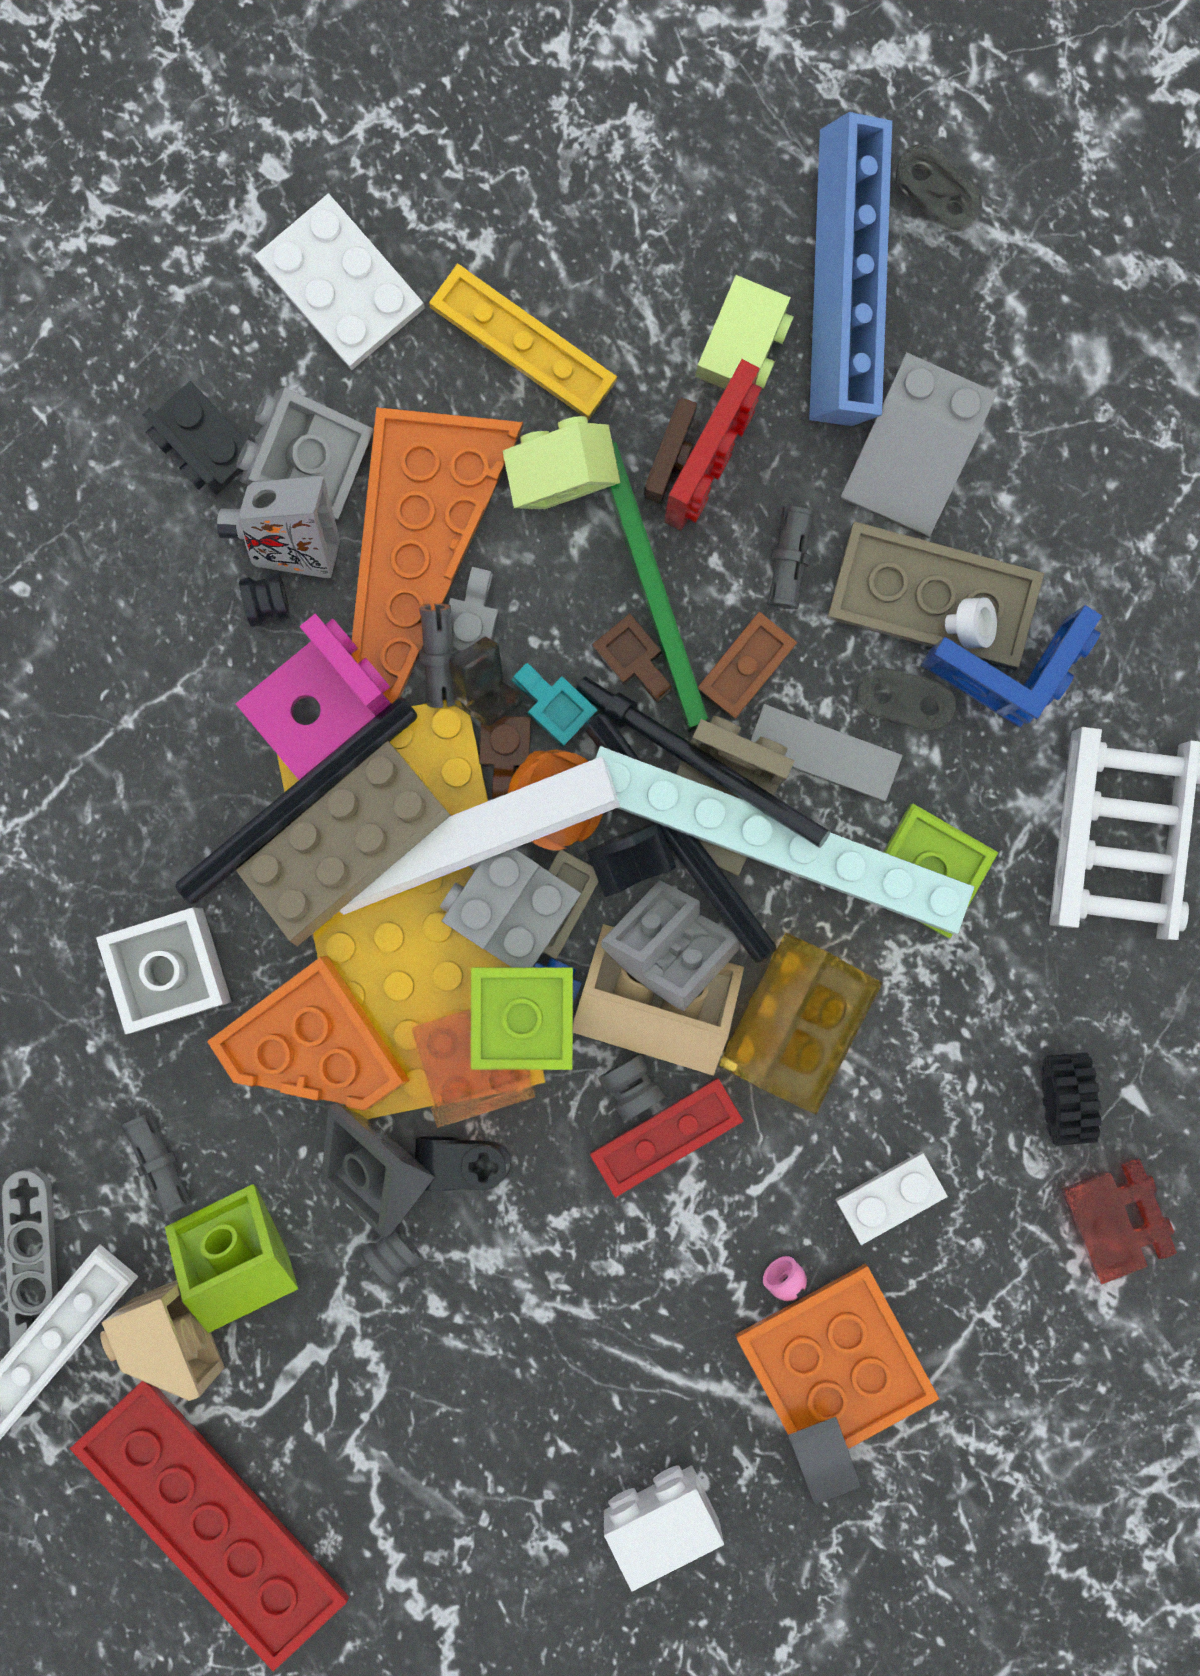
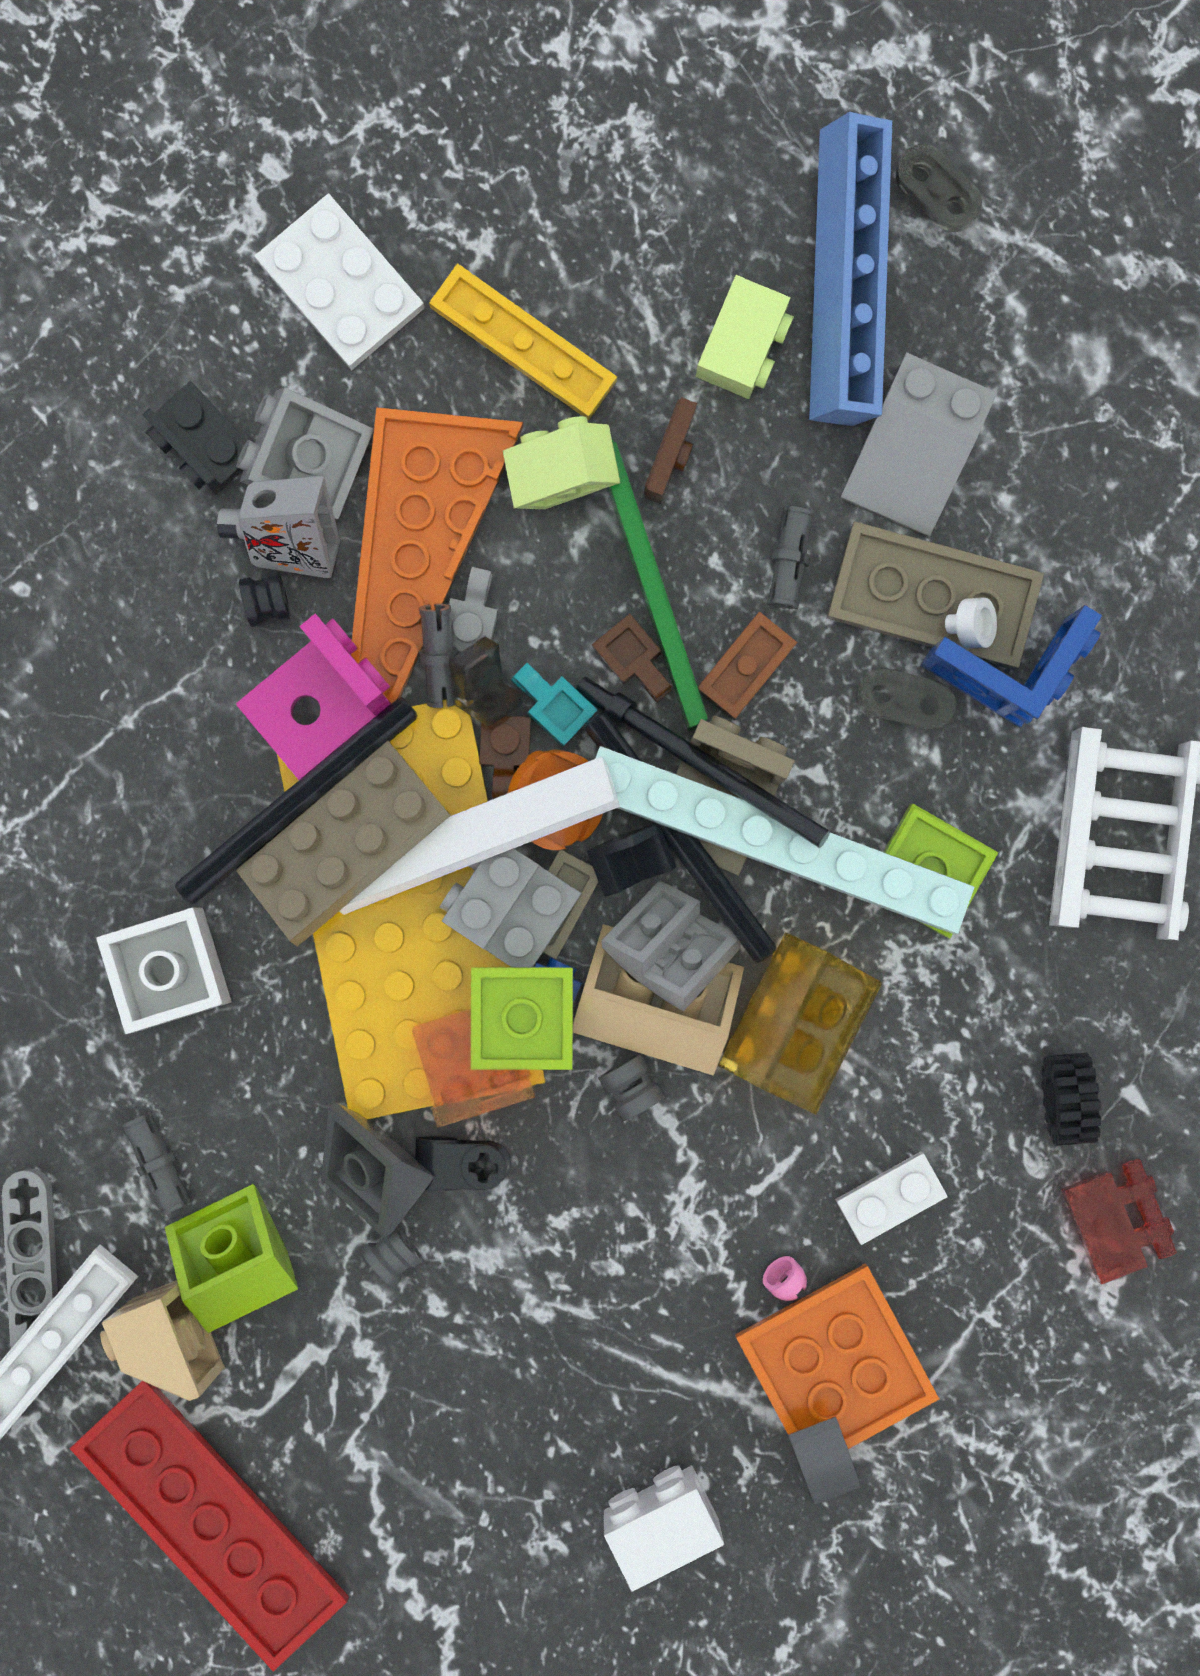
orange plate [207,956,410,1111] -> none
red plate [590,1077,744,1198] -> none
red plate [664,359,762,531] -> none
light grey tile [750,704,903,802] -> none

